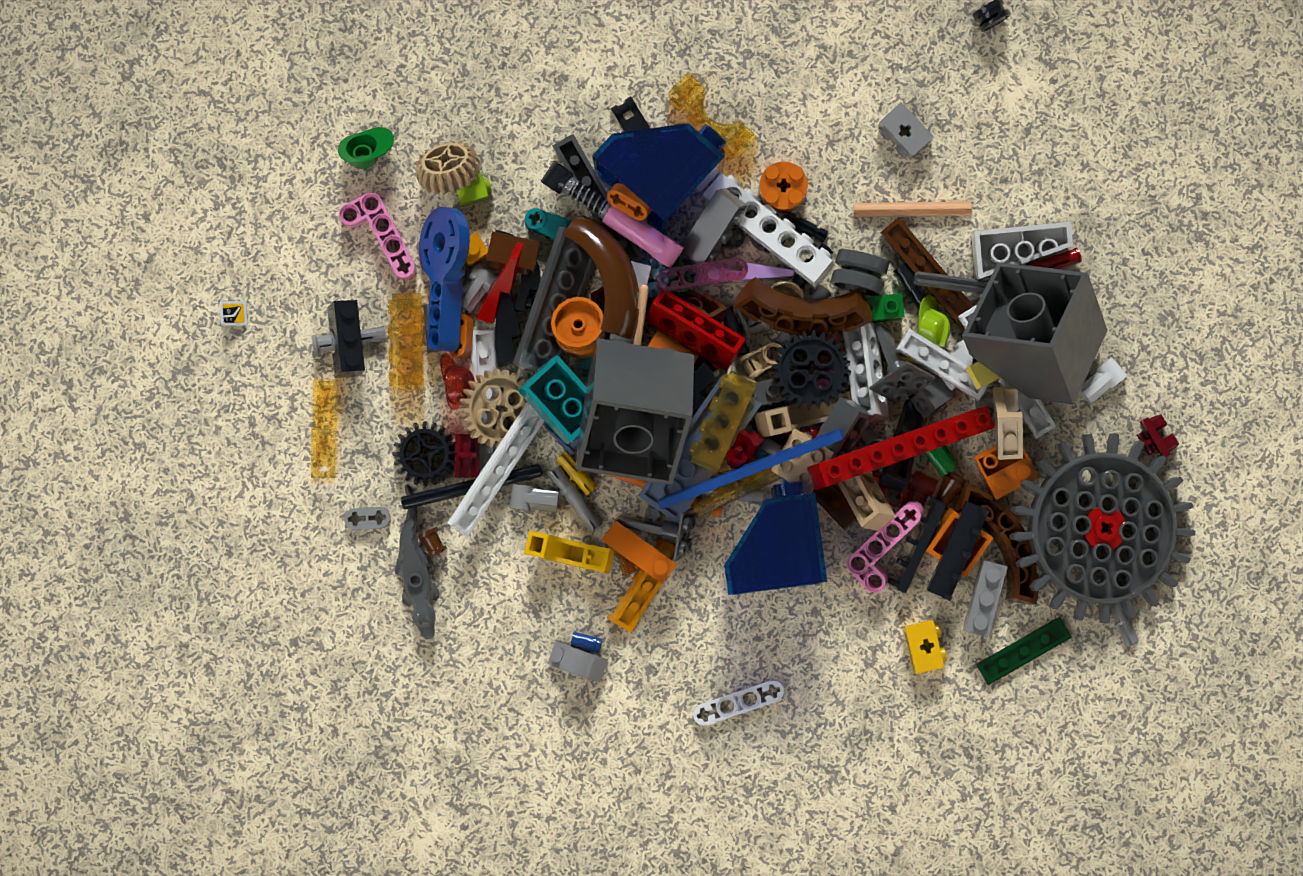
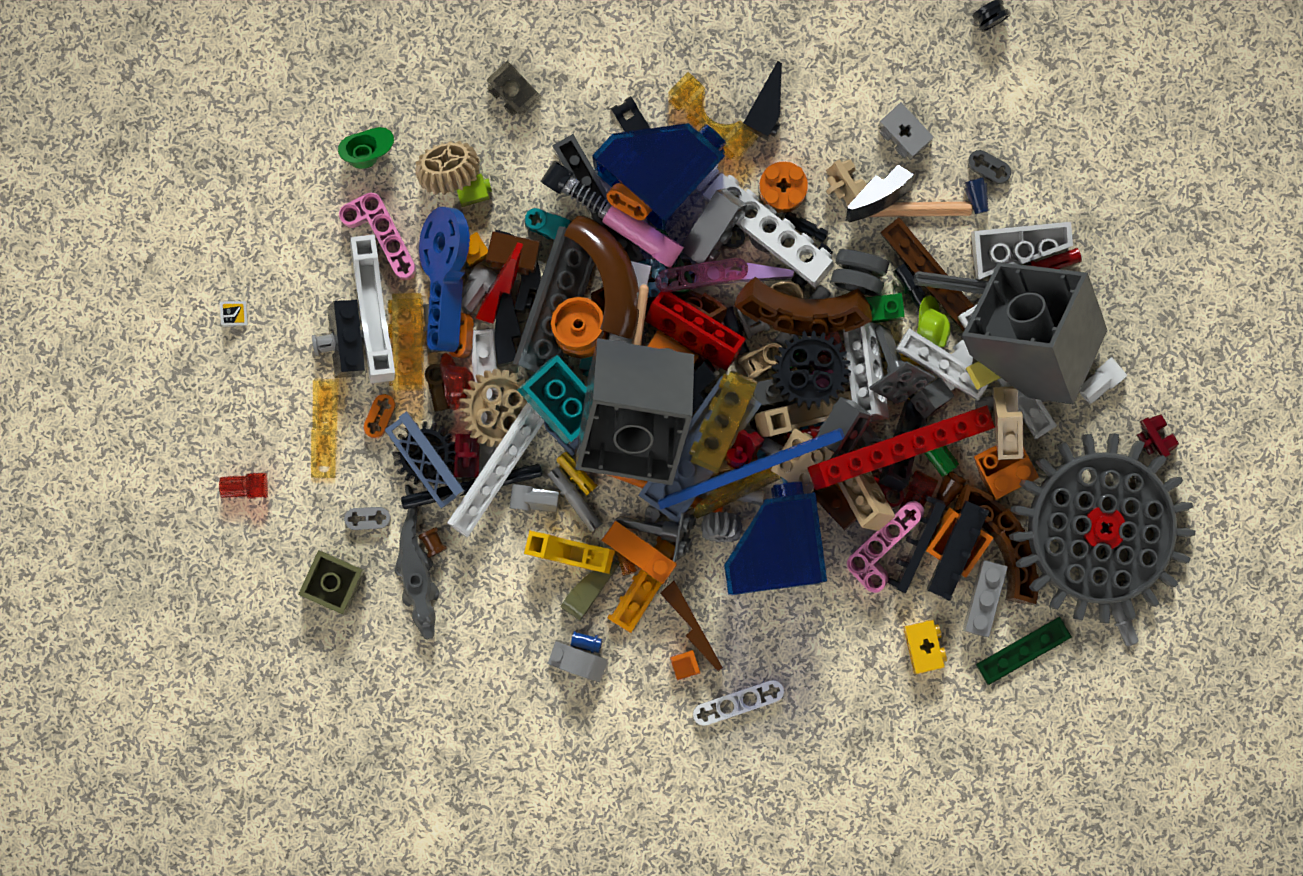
none -> clear red piece [219,473,268,499]
none -> olive brick [298,550,366,615]
none -> white arch [350,234,395,384]
none -> orange beam [364,394,396,438]
none -> sand blue fence [385,411,465,509]
none -> dark brown piece [425,364,456,412]
none -> clear smoke brick [487,60,541,118]
none -> olive piece [560,561,619,621]
none -> reddish brown slope [660,580,723,672]
none -> orange panel [670,650,700,680]
none -> light grey gear [701,512,742,543]
none -> black slope [742,61,782,141]
none -> tan hips [826,159,867,205]
none -> slope [846,165,914,223]
none -> dark blue cone [964,177,989,214]
none -> dark grey beam [968,150,1011,184]

